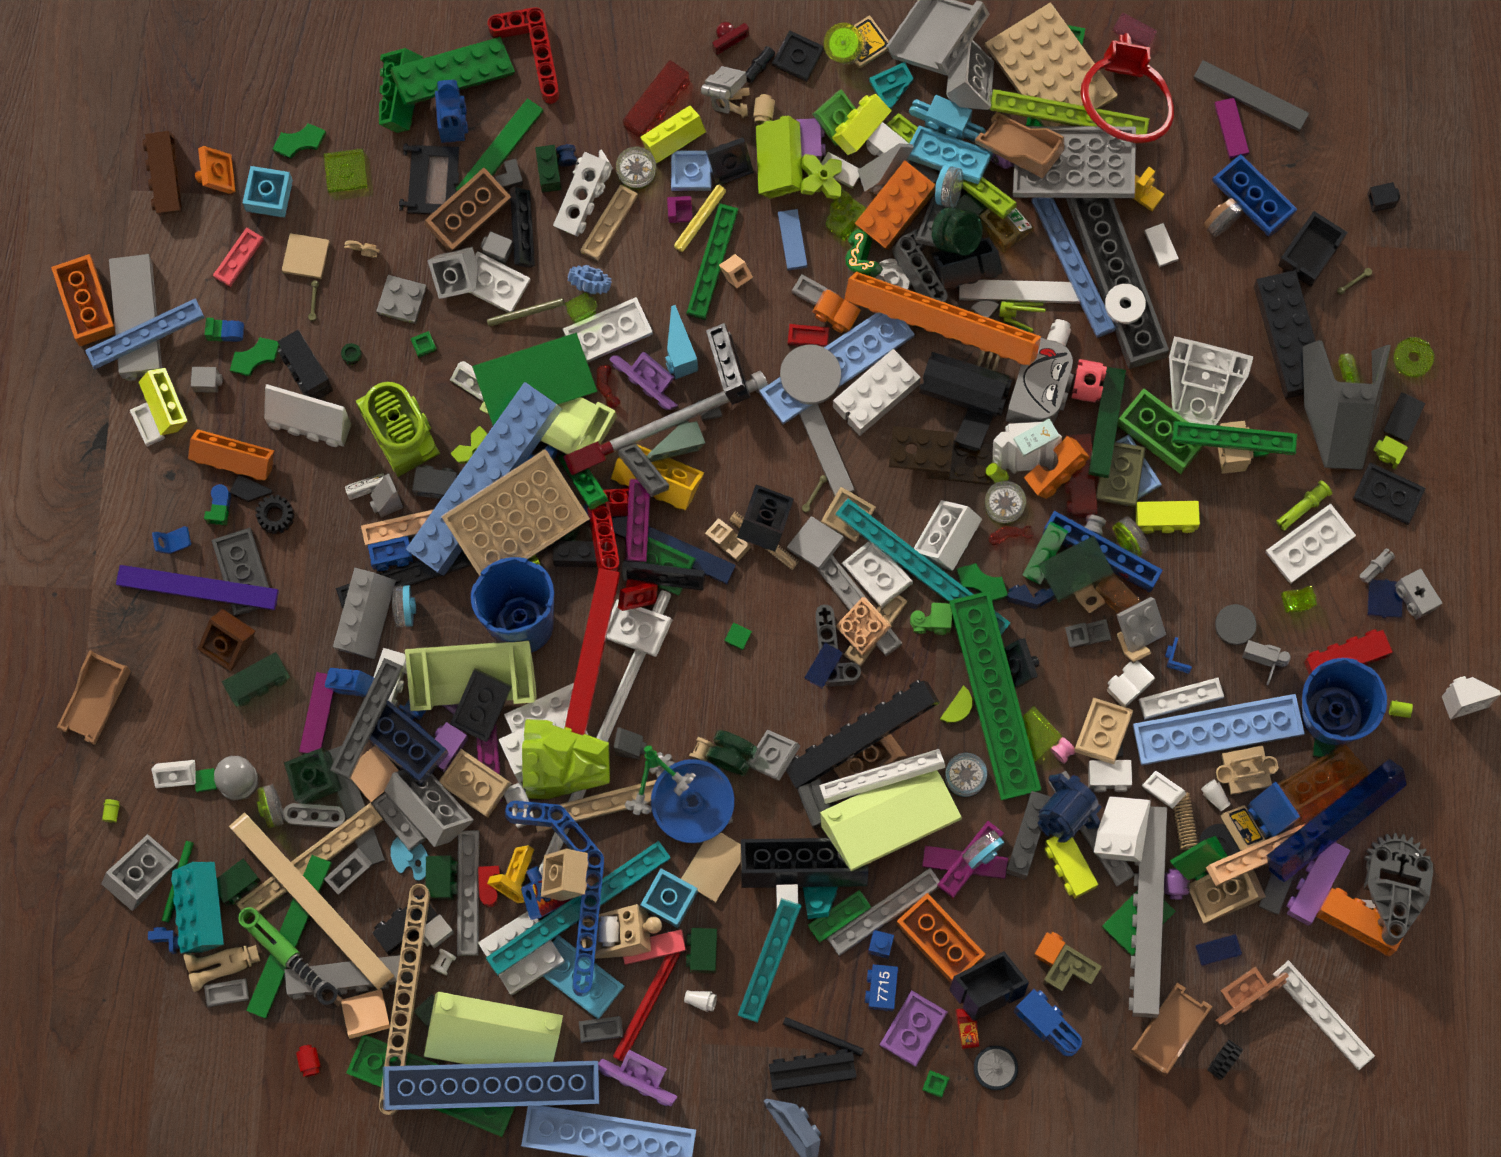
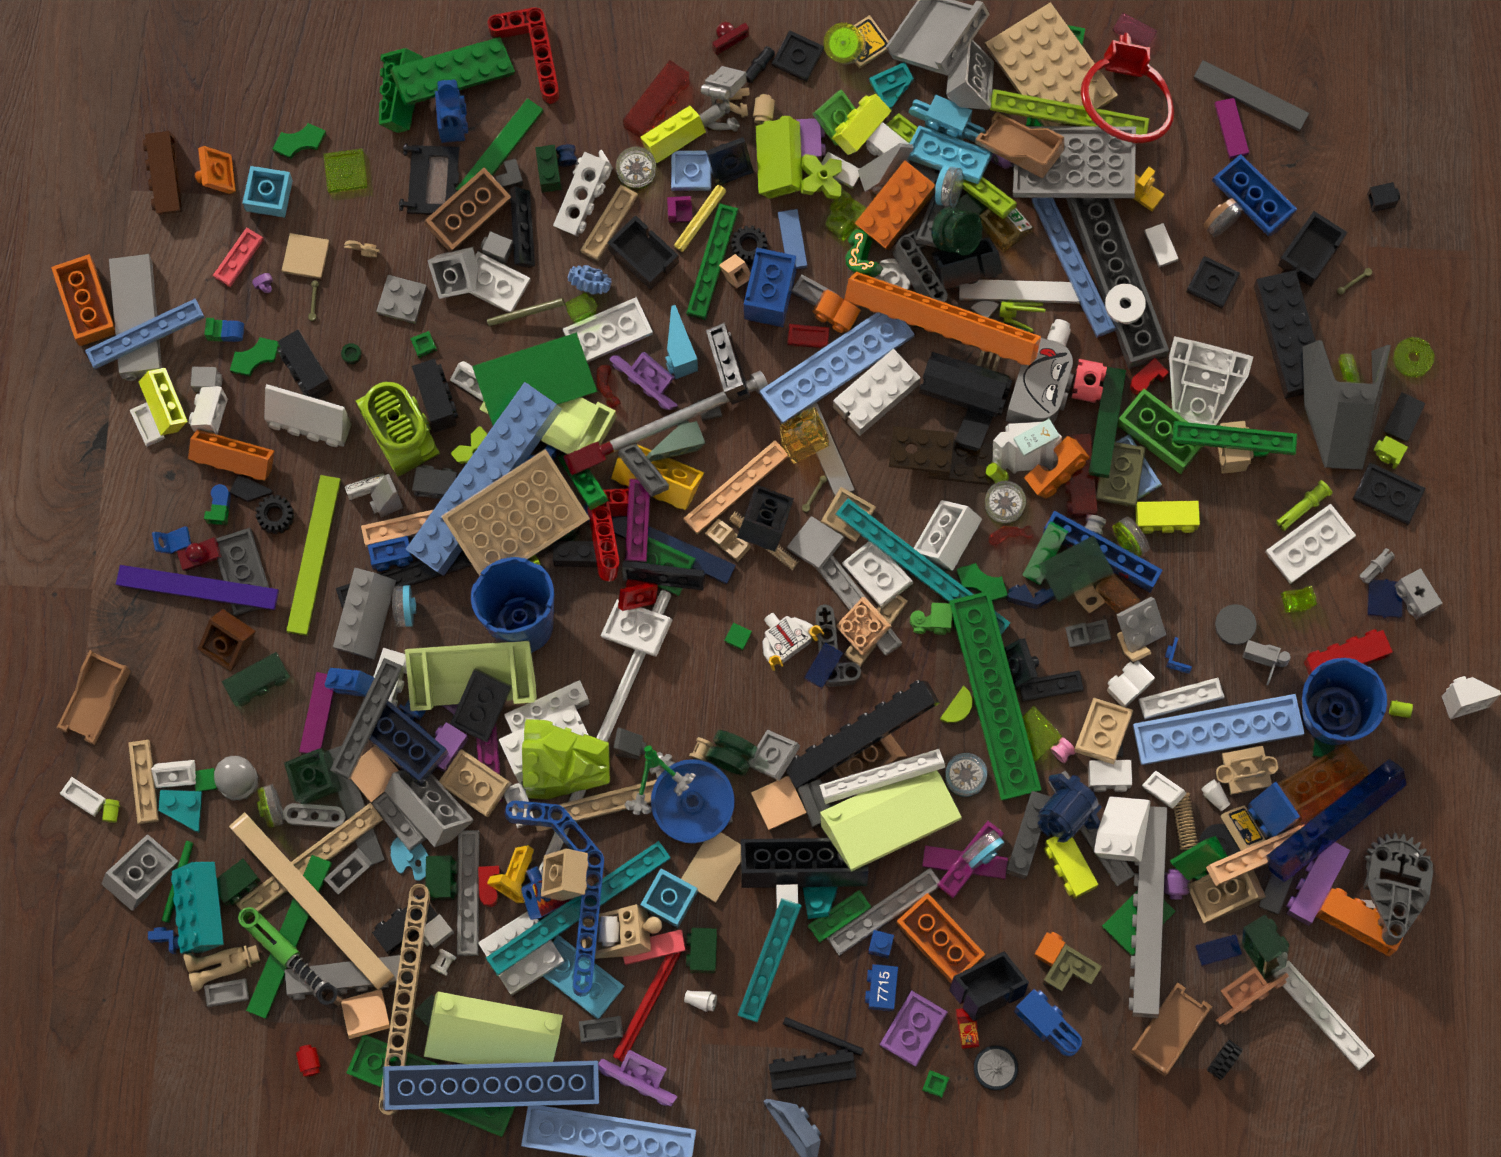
red tile [564,568,620,735] -> none
light grey tile [780,345,841,405] -> none
none -> white tile [60,777,106,817]
none -> tan tile [128,740,159,824]
none -> teal wing [159,790,203,832]
none -> dark red tile [177,537,222,571]
none -> white slope [189,386,228,435]
none -> medium lavender tile [252,273,273,293]
none -> lime tile [287,475,341,636]
none -> black piece [412,359,459,433]
none -> black piece [607,215,679,290]
none -> light nougat plate [684,440,789,535]
none -> light grey plant [699,101,740,132]
none -> black tyre [731,225,767,265]
none -> blue container [744,248,796,327]
none -> light nougat tile [751,775,806,831]
none -> torso [762,613,824,671]
none -> clear yellow slope [780,407,829,464]
none -> black tile [1020,670,1084,702]
none -> red leg [1130,358,1169,396]
none -> black tile [1186,256,1240,309]
none -> clear green brick [1241,915,1290,979]

